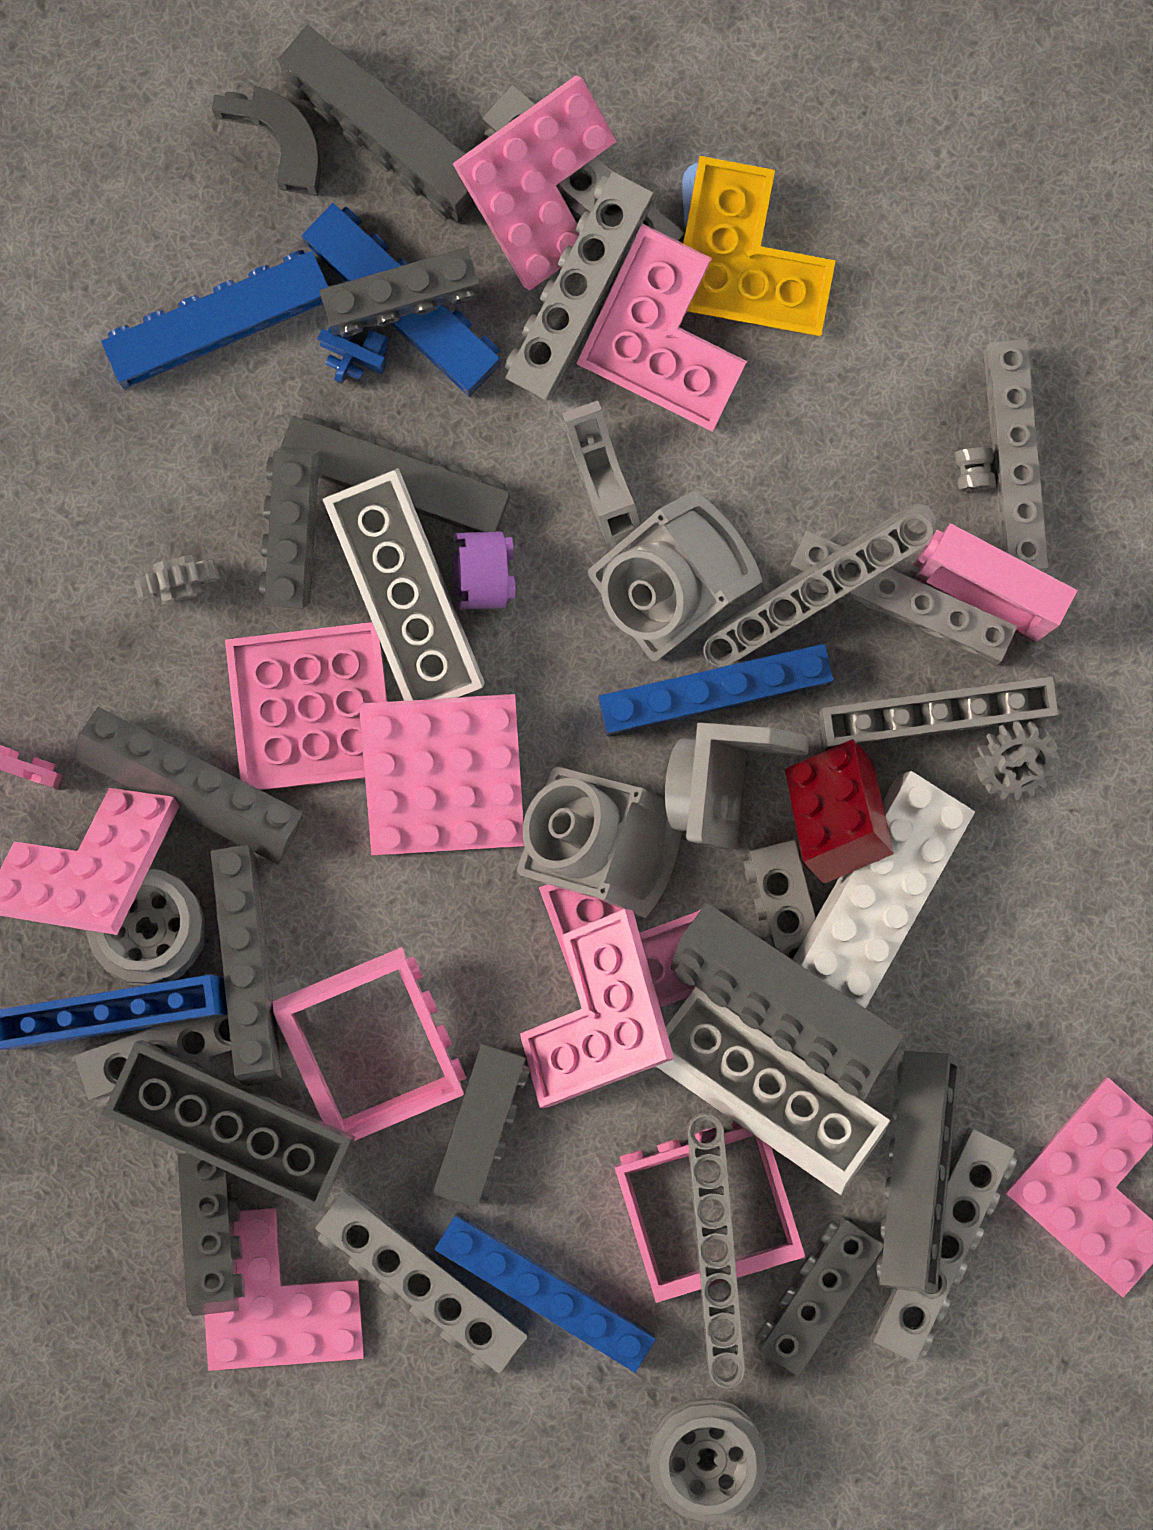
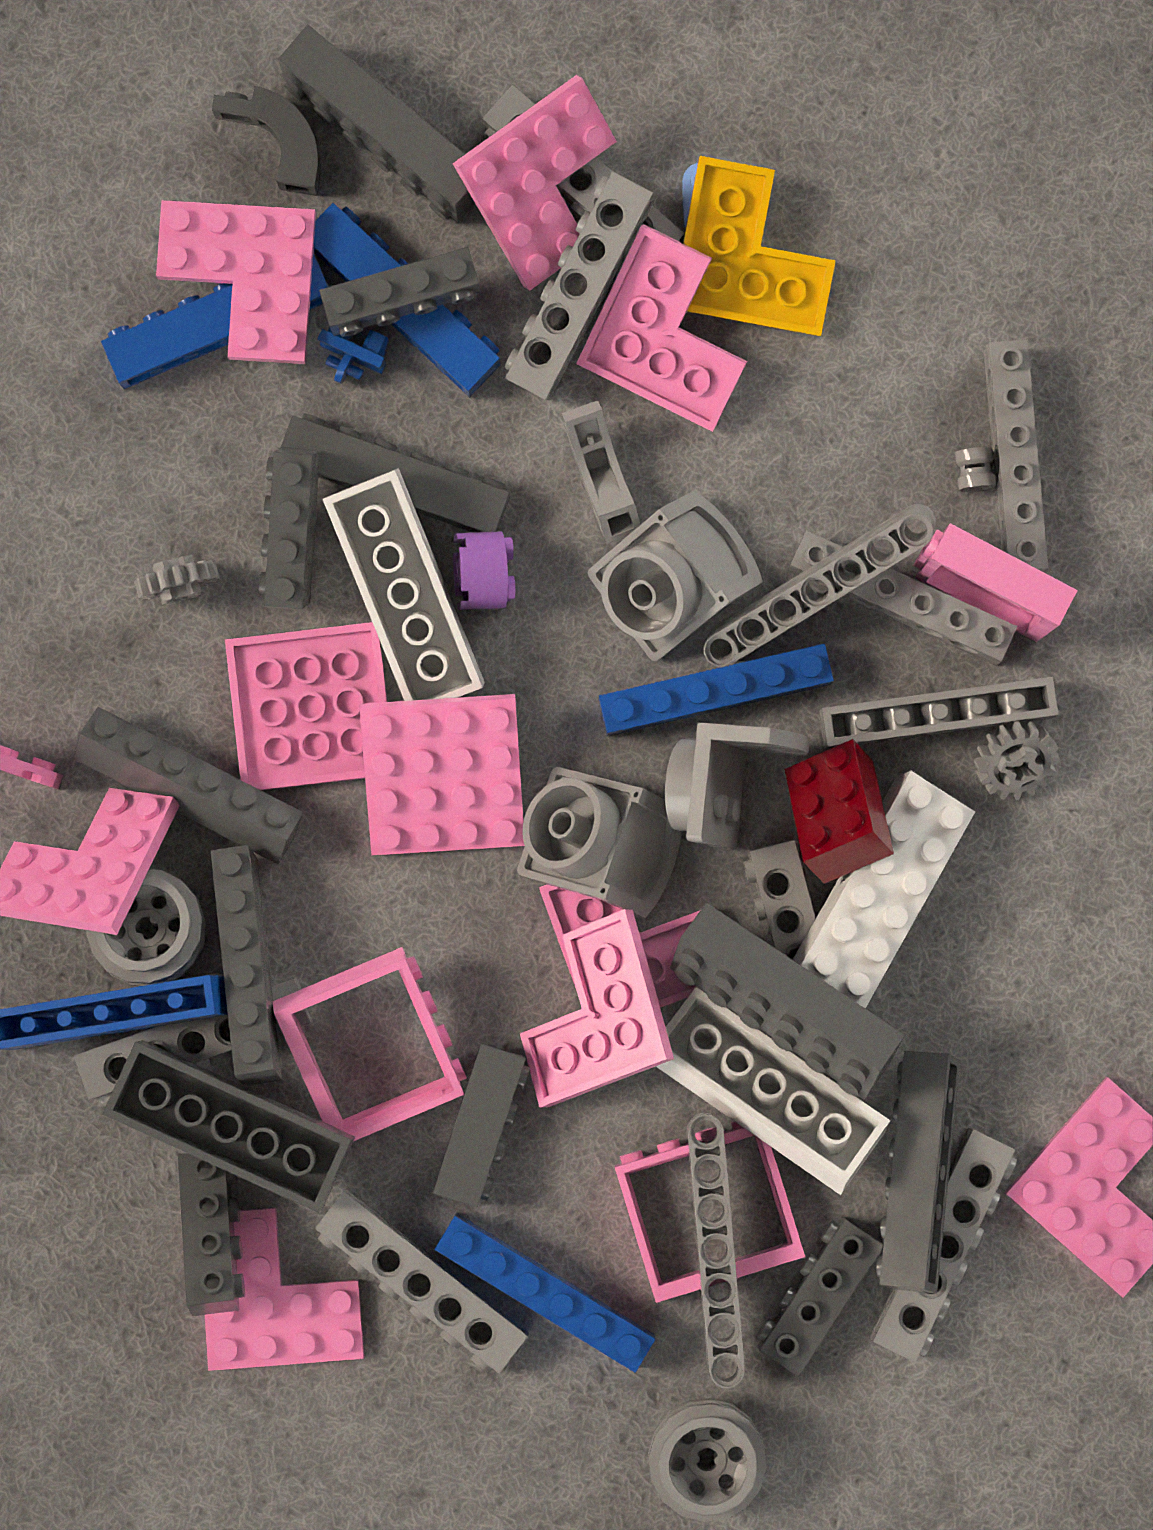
none -> bright pink plate [156,200,316,364]

